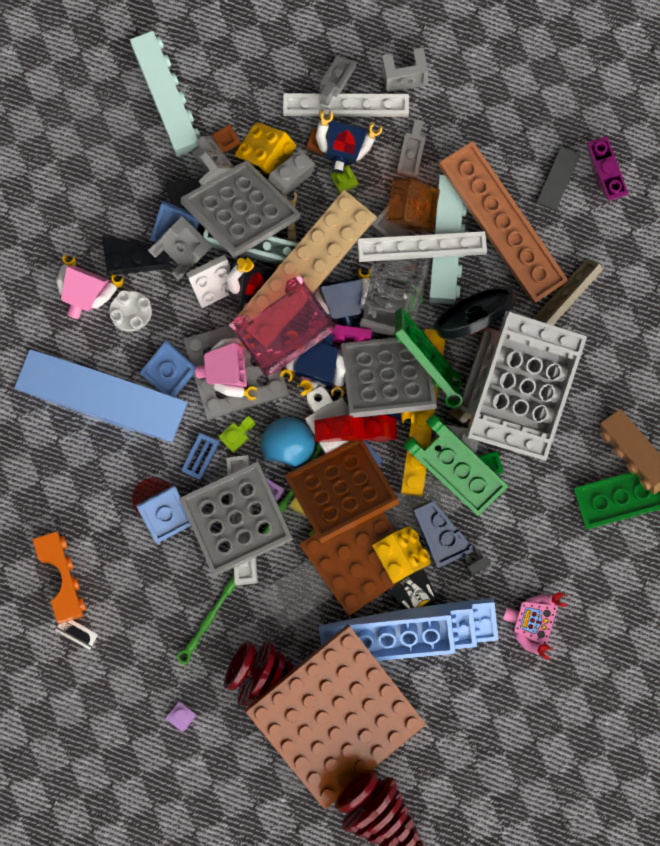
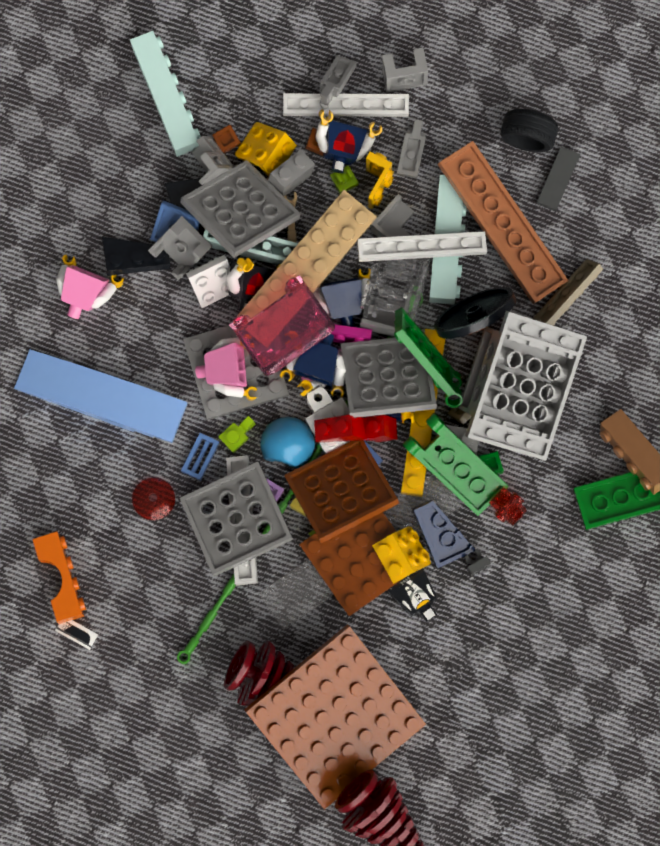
white dish [109,291,152,331] -> none
medium blue tile [136,485,191,544] -> none
medium blue tile [139,340,196,397] -> none
lavender plate [165,702,197,732] -> none
light blue slope [319,598,499,661] -> none
clear orange container [386,178,440,231] -> none
torso [503,592,568,660] -> none
magenta slope [587,136,629,201] -> none
none -> yellow bracket [366,151,394,209]
none -> clear red brick [489,487,527,526]
none -> black tyre [500,109,558,152]

